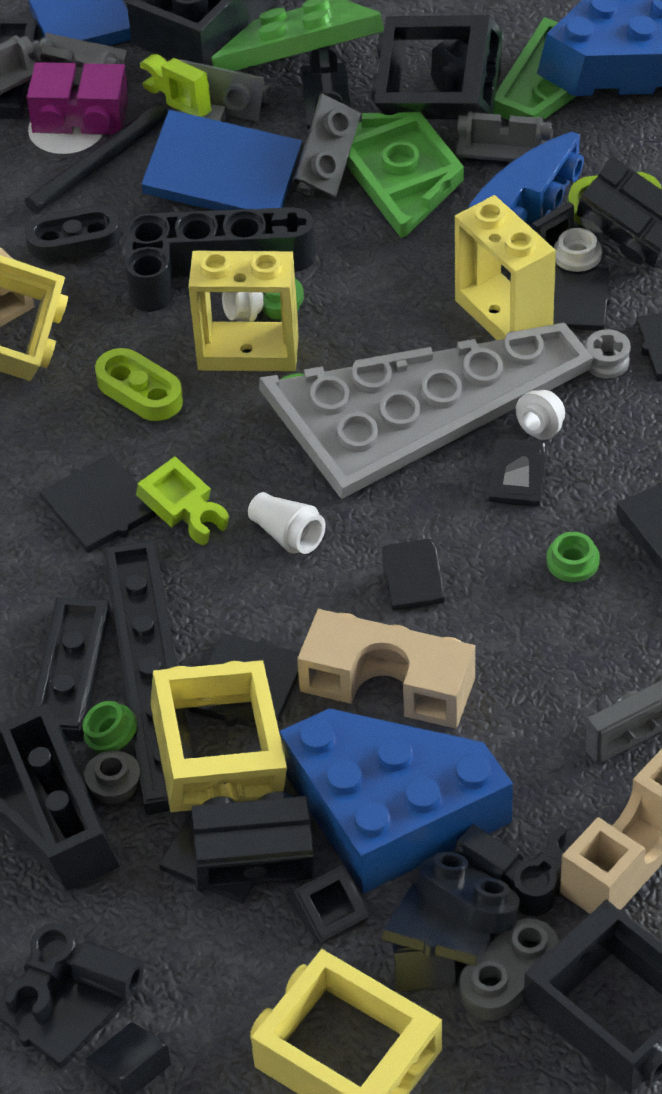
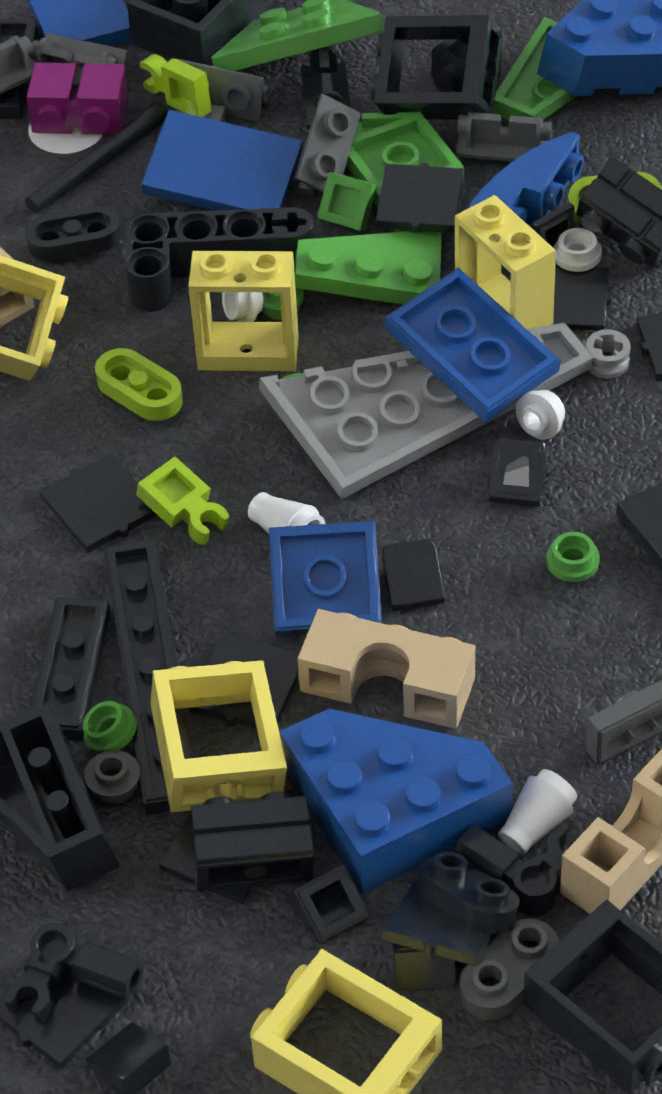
none -> blue tile [269,521,382,635]
none -> bright green wing [294,230,442,305]
none -> bright green plate [317,172,378,231]
none -> black piece [376,163,463,233]
none -> blue tile [384,268,561,423]
none -> white cone [498,769,578,856]

